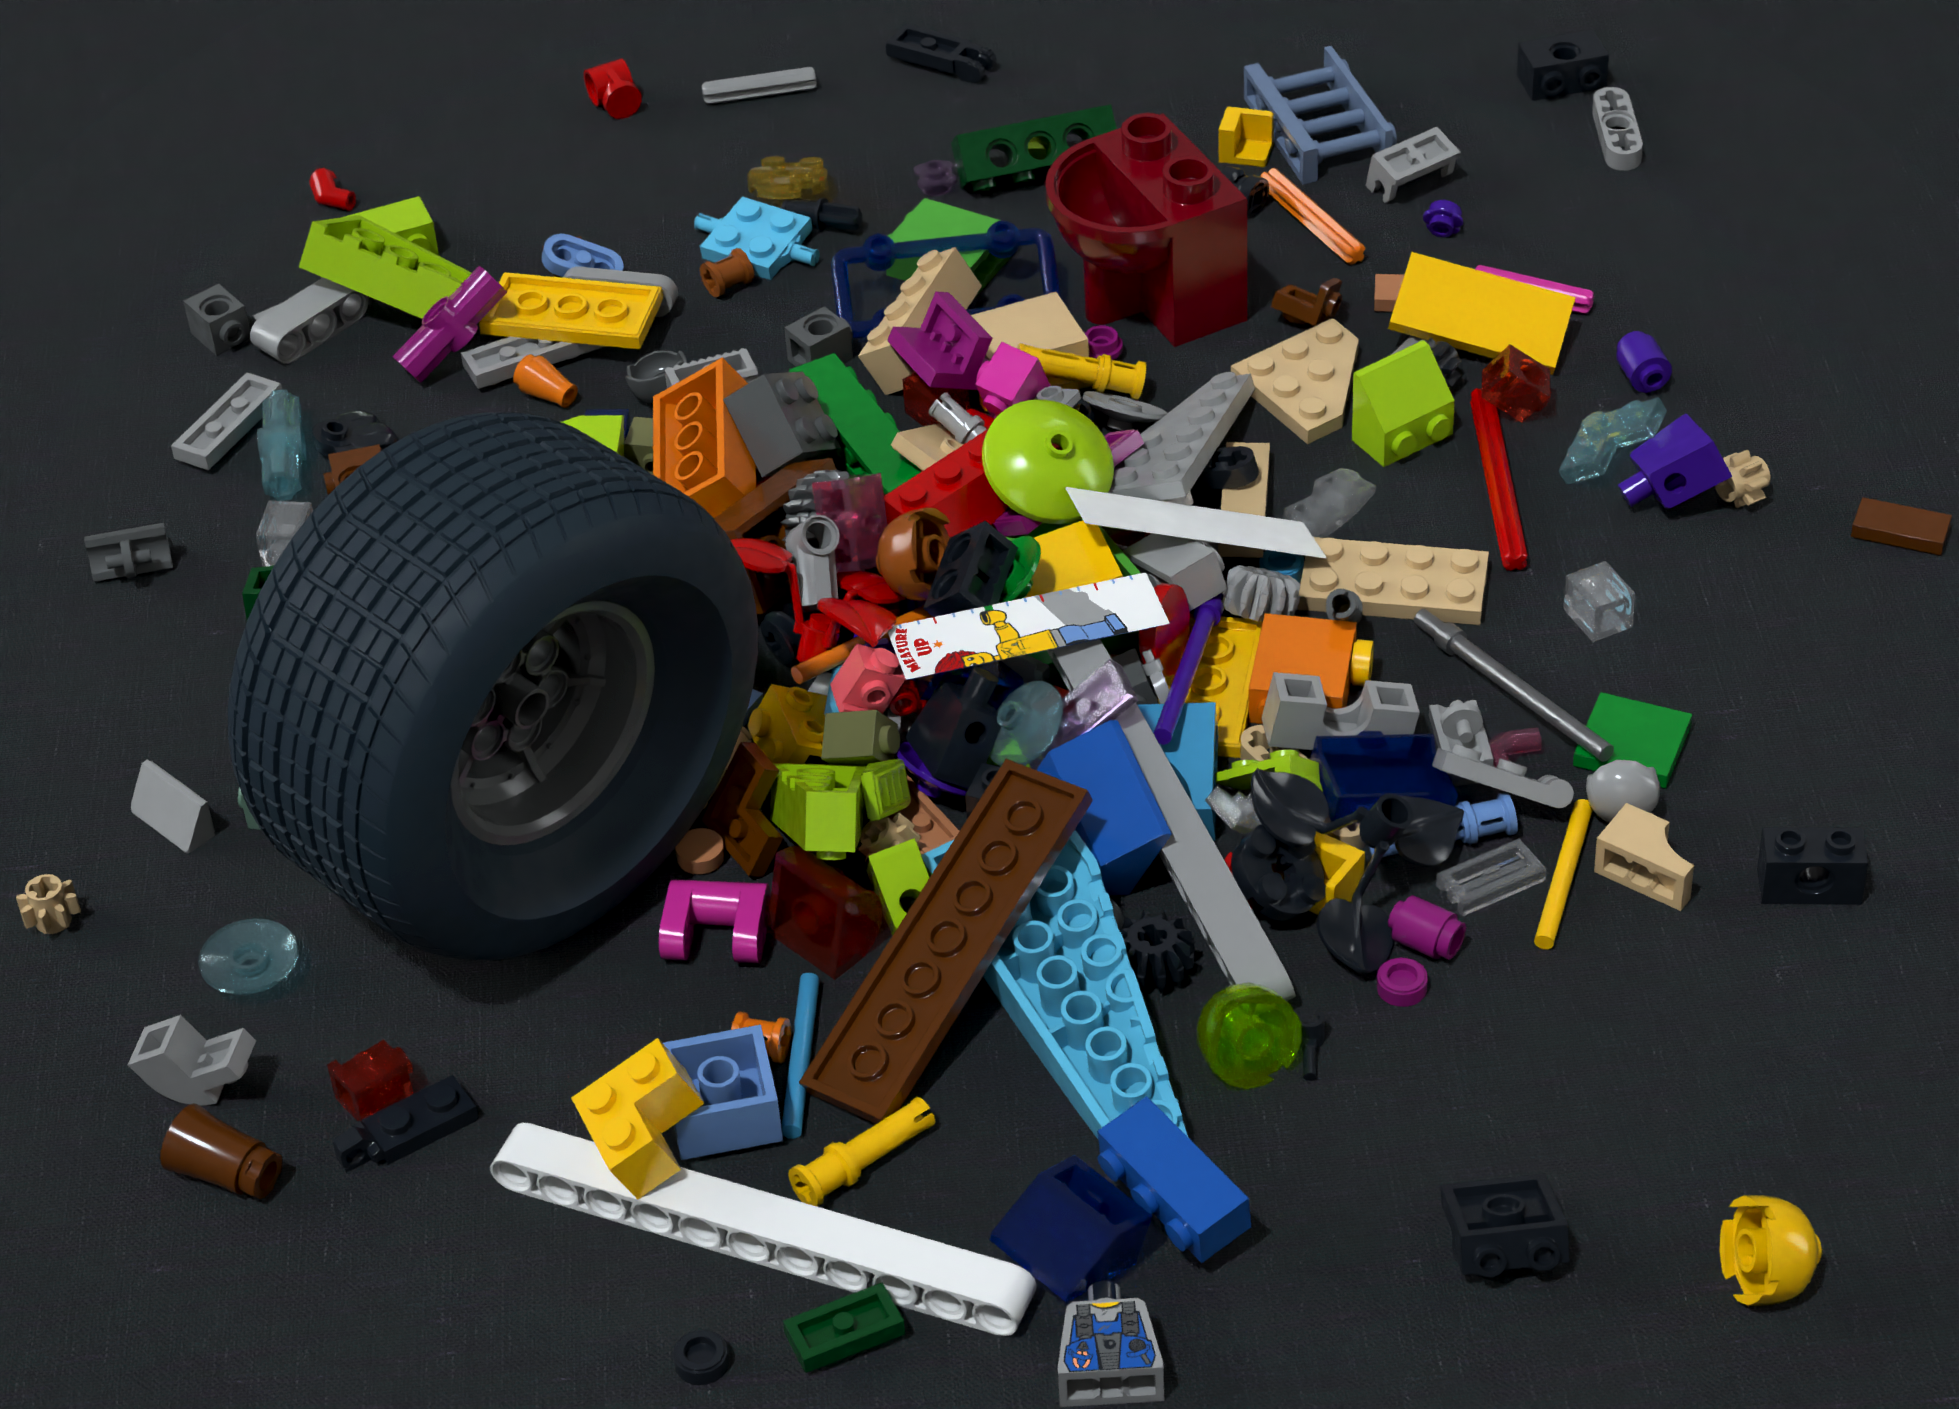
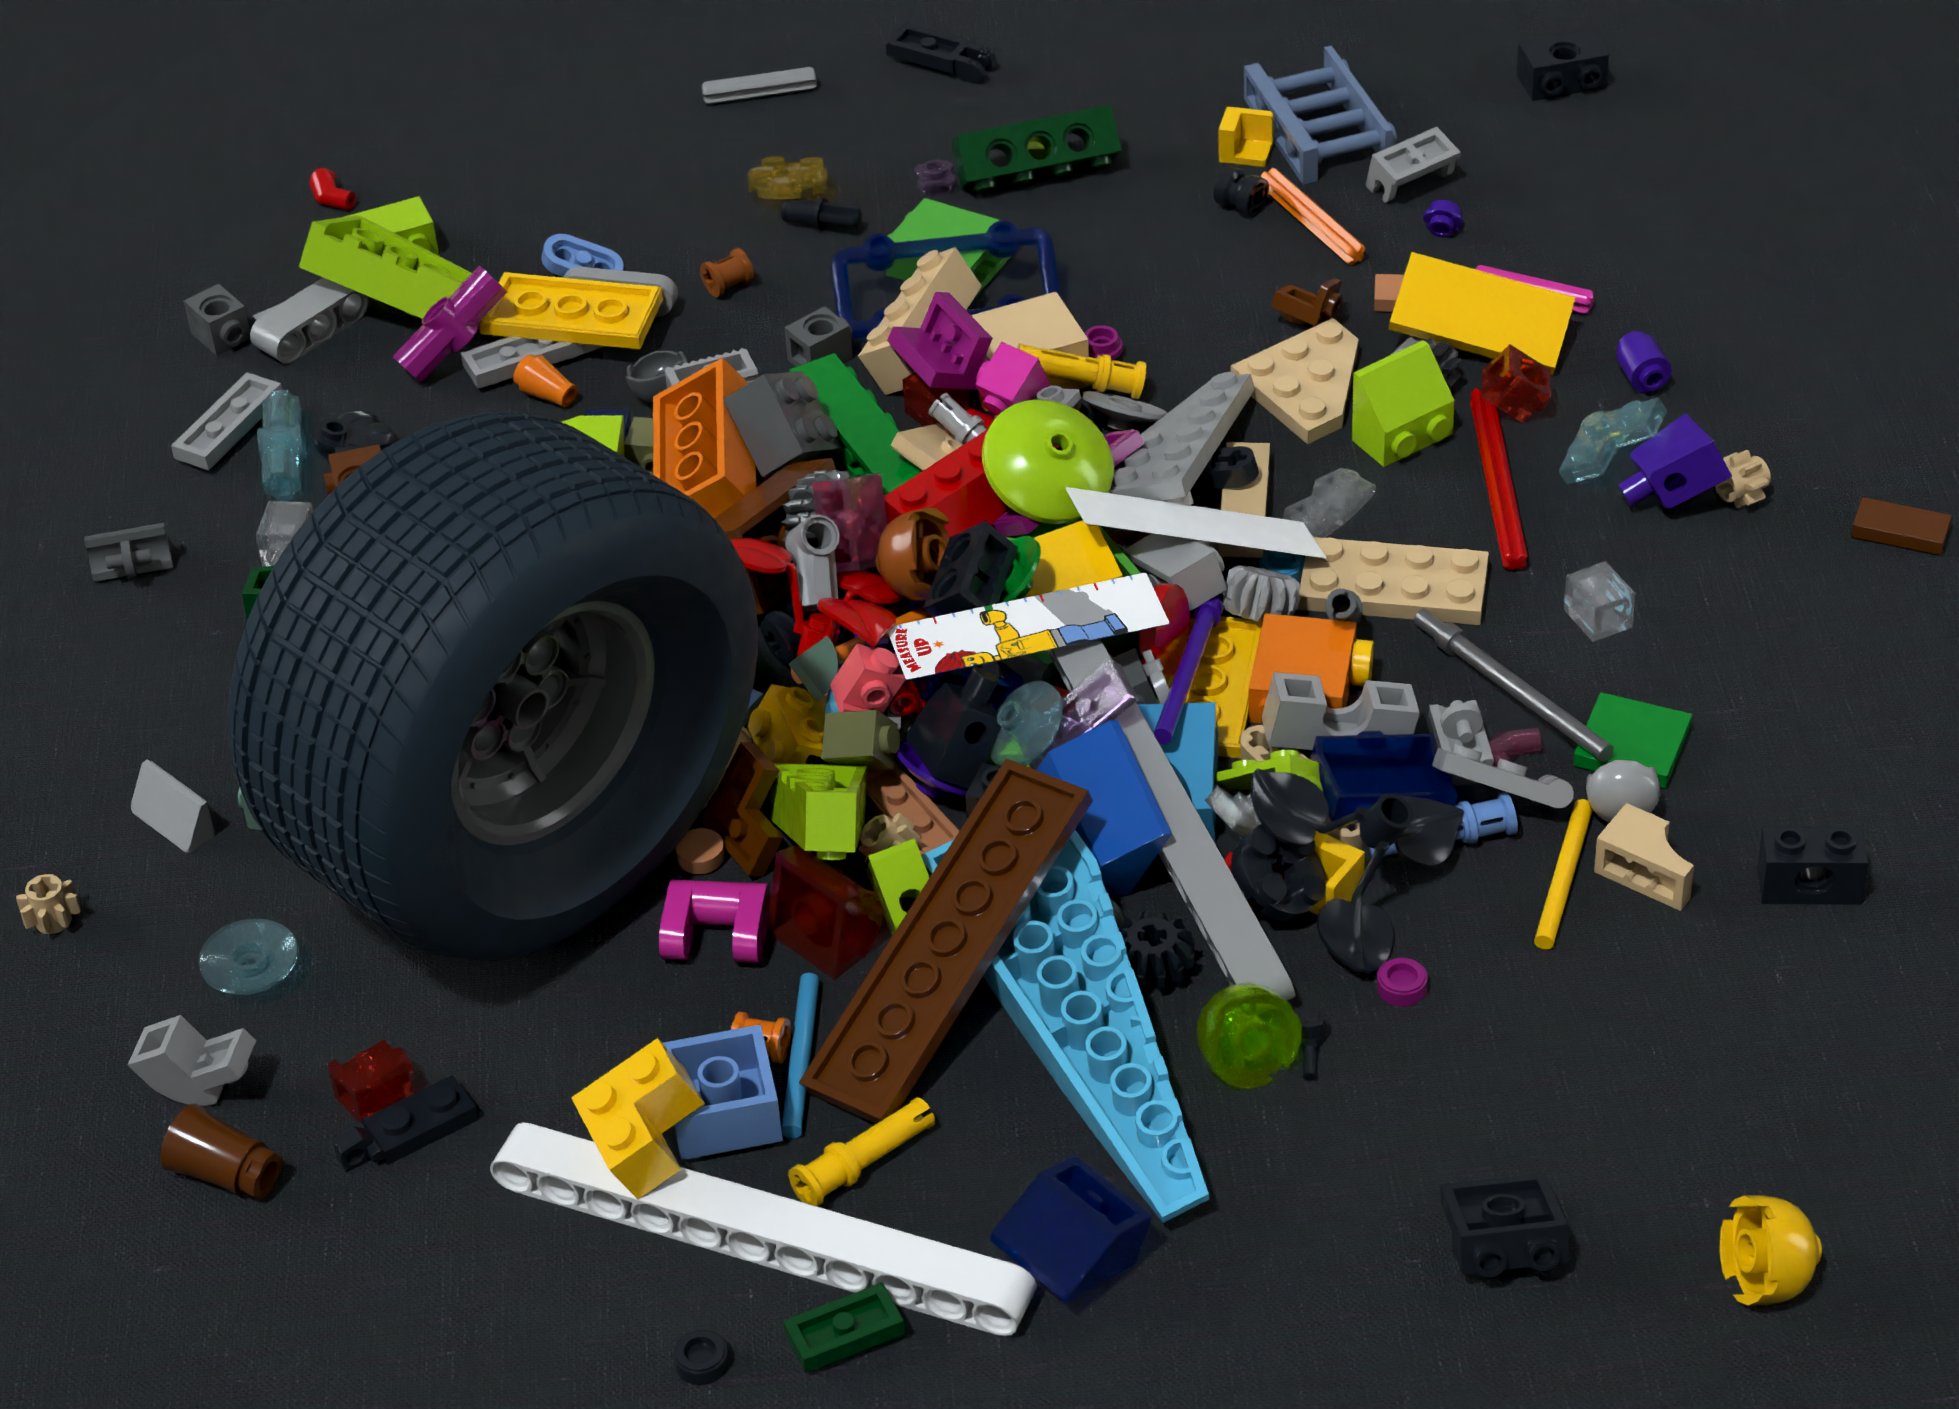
red piece [584,59,642,119] -> none
medium azure plate [694,196,820,280] -> none
lime slope [861,759,911,821] -> none
dark red piece [1045,113,1247,347] -> none
torso [1058,1281,1164,1407] -> none
blue brick [1097,1096,1251,1263] -> none
magenta brick [1388,895,1466,960] -> none
clear tile [1436,839,1546,916] -> none
light grey beam [1592,87,1643,171] -> none
none -> sand green tile [789,636,838,701]

